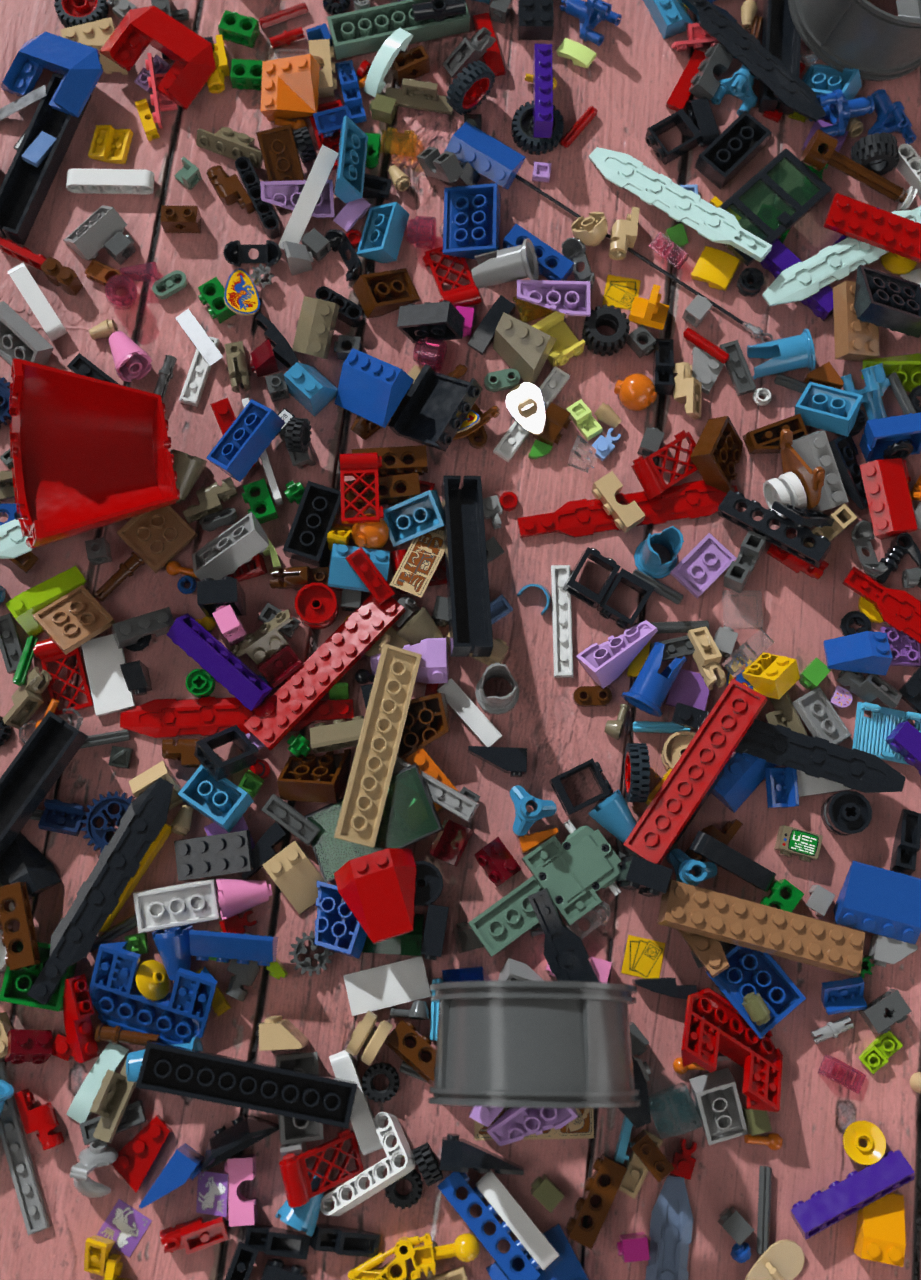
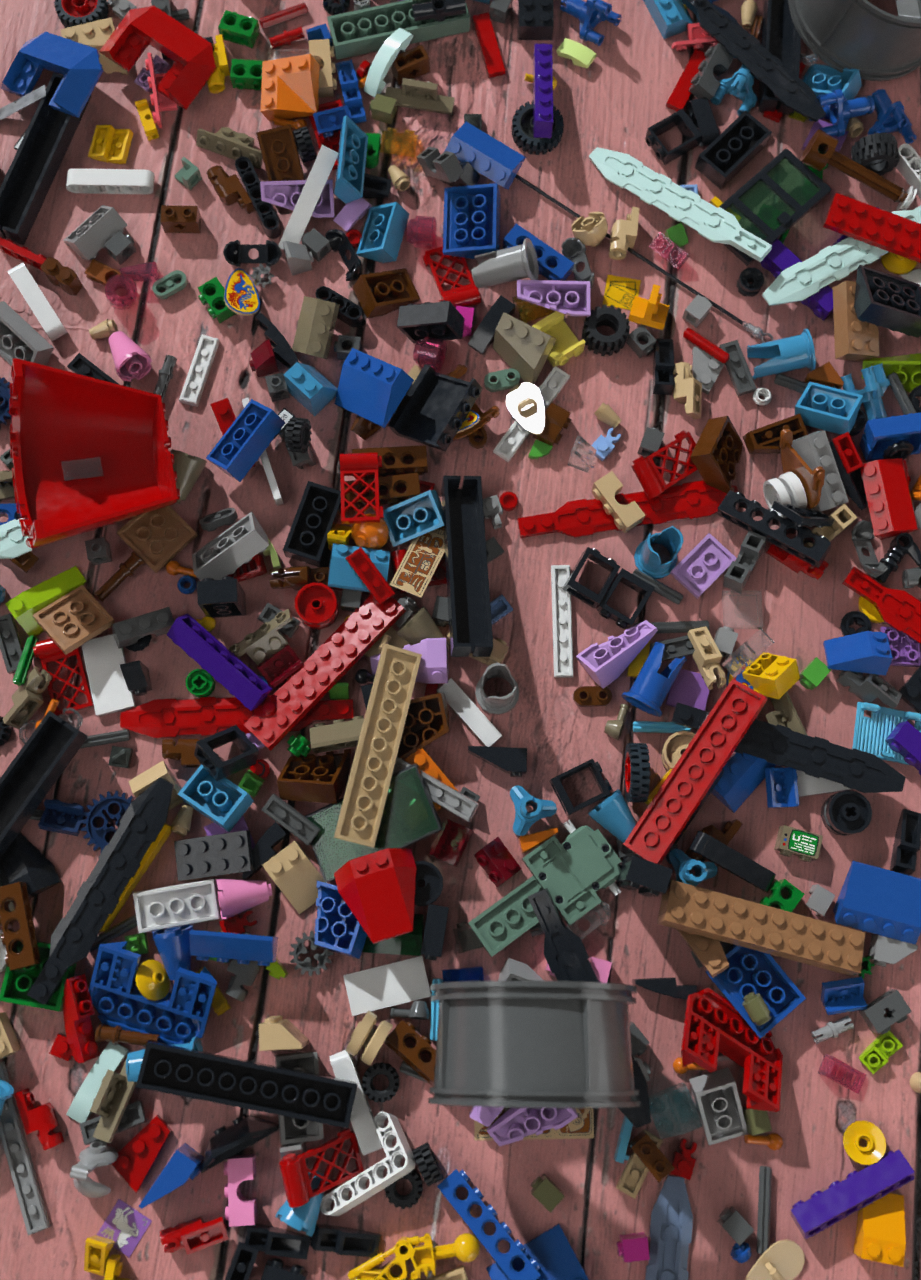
dark red bracket [5,1029,52,1064] -> none
medium blue tile [21,131,57,168] -> none
sticker [175,309,223,366] -> none
dark tan plate [183,477,238,523] -> none
medium lavender sticker [196,1171,228,1217] -> none
bright pink arch [212,605,247,646] -> none
dark tan plate [224,341,251,393] -> none
green brick [242,479,279,524] -> none
green gear [283,480,305,505] -> none
black wedge [440,1134,524,1175] -> none
dark grey plate [442,27,496,78] -> none
black wheel [446,60,495,115] -> none
white beam [475,1170,559,1271] -> none
dark azure helmet [517,584,551,615] -> none
lavender tile [532,162,552,183] -> none
red axle [560,106,597,148] -> none
yellowish green slope [566,399,603,441] -> none
reddish brown brick [566,1153,627,1250] -> none
orange brick [614,374,657,411] -> none
yellow sticker [621,935,665,978] -> none
yellow slope [691,246,740,291] -> none
light grey tile [792,686,852,745] -> none
lavender tile [829,685,853,708] -> none
none -> clear light blue tile [61,457,104,481]
none -> red slope [832,432,864,474]

